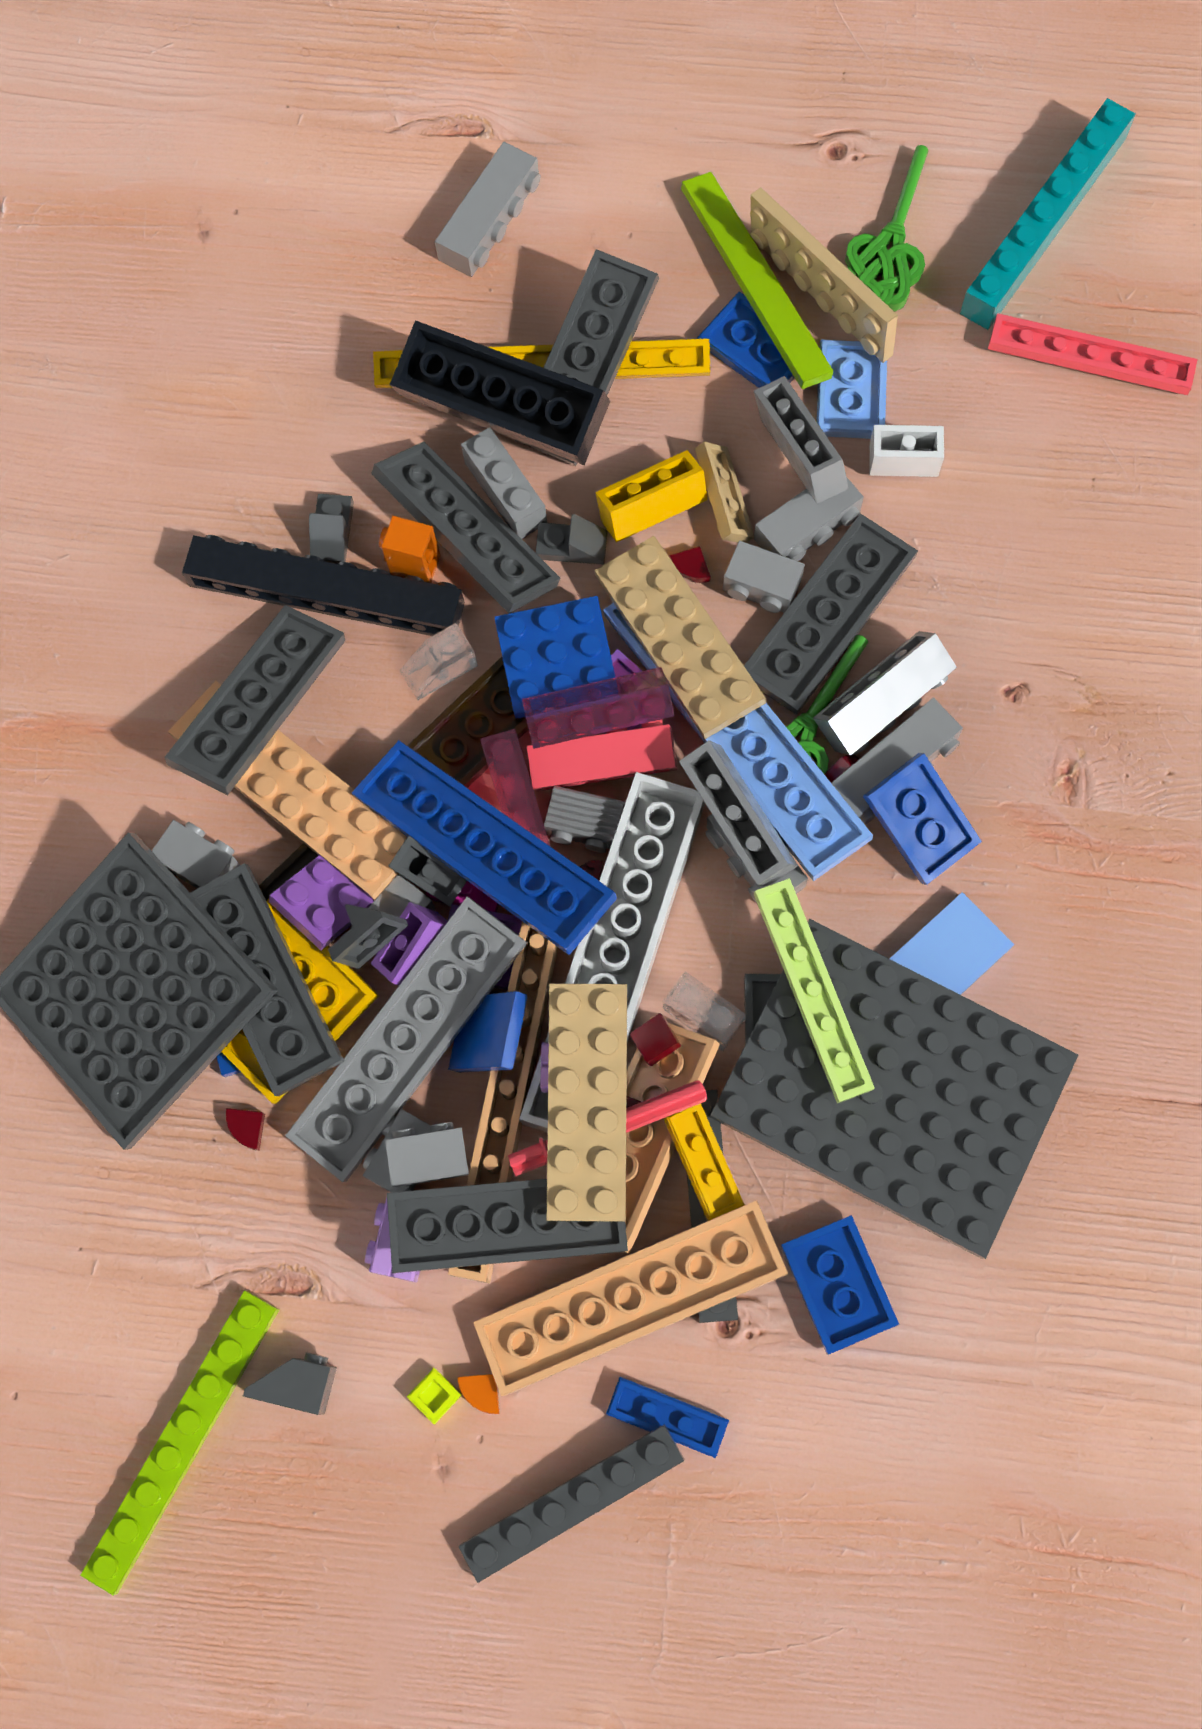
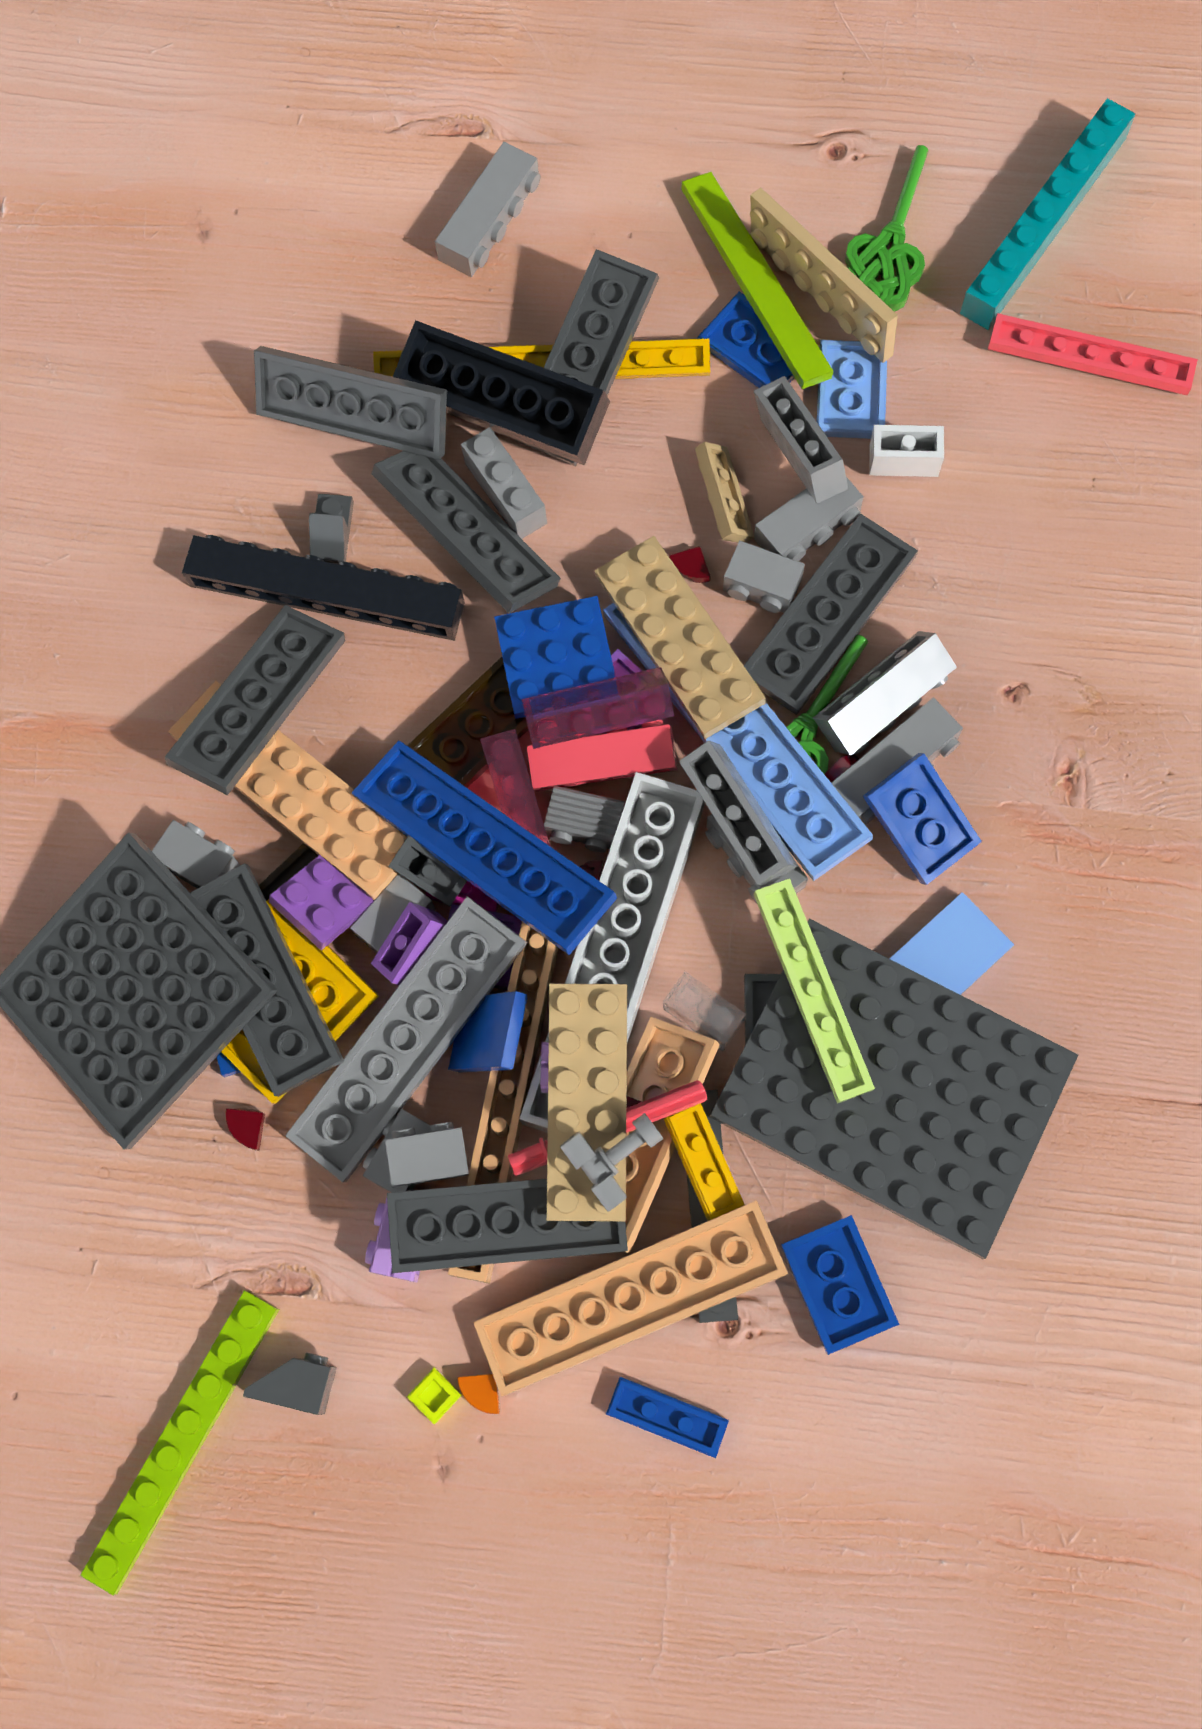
dark grey slope [328,904,408,969] -> none
orange brick [379,515,441,583] -> none
clear slope [400,623,478,700] -> none
dark grey plate [459,1424,685,1583] -> none
dark grey slope [536,514,608,565] -> none
yellow brick [595,450,708,543] -> none
dark red tile [629,1013,682,1066] -> none
none -> dark grey plate [254,346,447,459]
none -> light grey bar [560,1113,664,1212]

